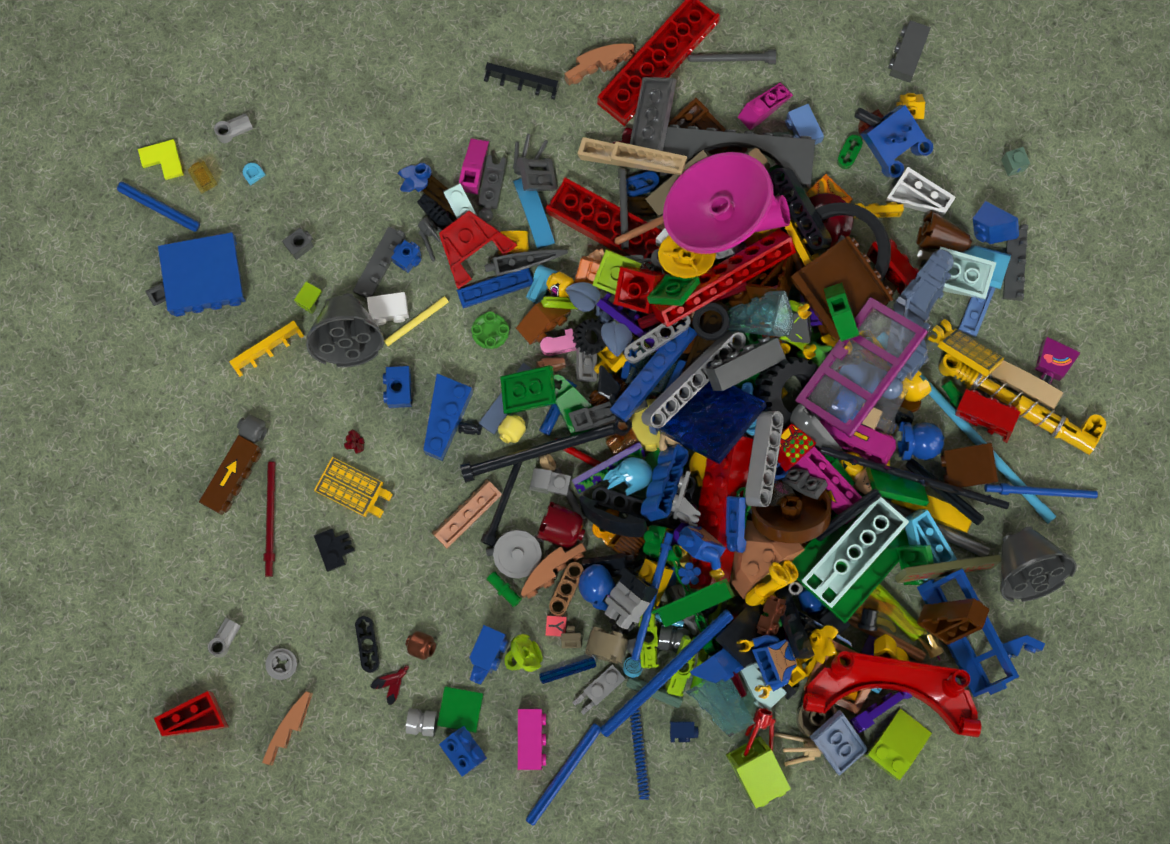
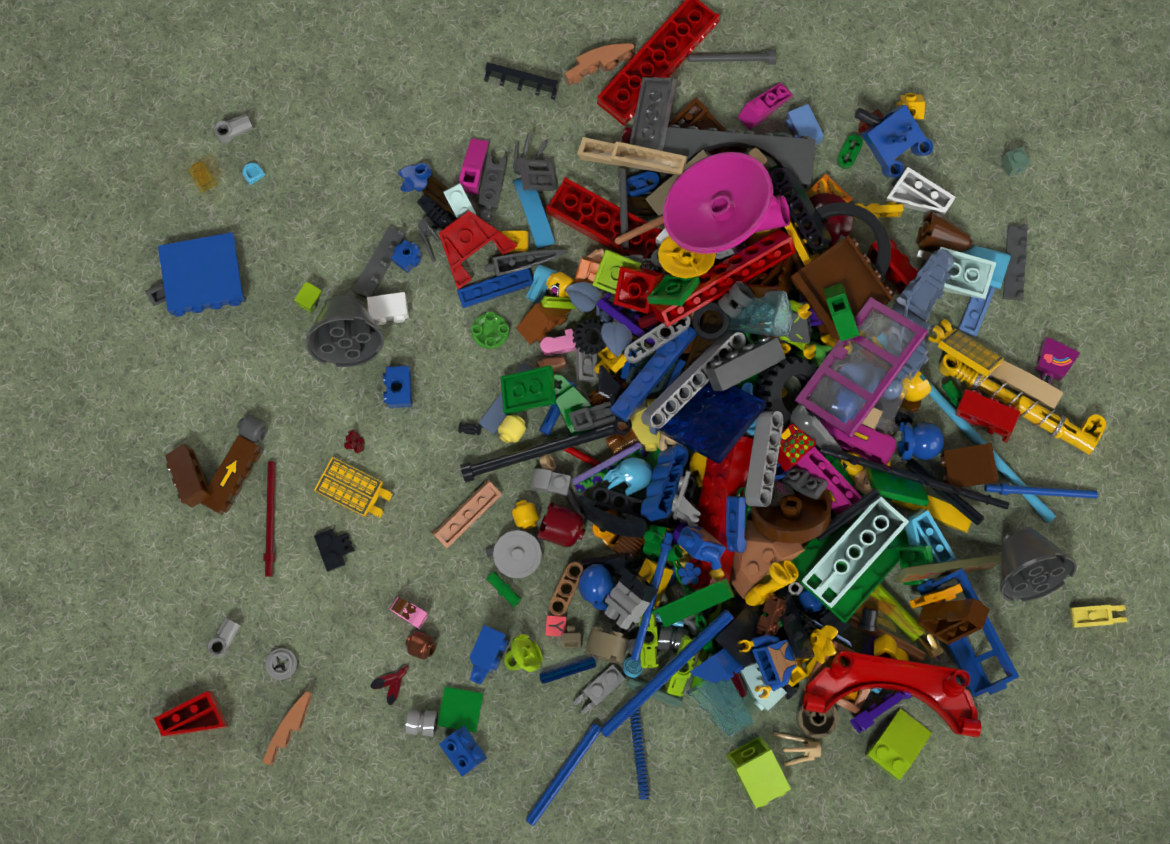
blue axle [117,182,200,232] -> none
neon yellow tile [138,139,184,180] -> none
yellow hinge [229,321,304,377] -> none
dark grey brick [282,228,314,260] -> none
black beam [355,616,380,673] -> none
light yellow bar [384,296,449,346] -> none
blue wedge [423,373,473,461] -> none
black piece [480,462,522,547] -> none
dark pink brick [518,709,546,770] -> none
nougat slope [521,543,586,599] -> none
dark blue brick [670,722,698,743] -> none
red plant [744,708,776,757] -> none
sand blue tile [810,710,869,776] -> none
light grey axle [885,500,990,557] -> none
dark grey brick [888,20,931,83] -> none
blue slope [973,201,1019,244] -> none
blue slope [1003,635,1045,659] -> none
none -> reddish brown brick [165,444,211,508]
none -> leg [389,596,429,630]
none -> yellow head [511,500,540,530]
none -> dark grey wheel [718,281,755,318]
none -> light orange wing [909,584,963,608]
none -> light yellow hinge [1070,605,1127,628]

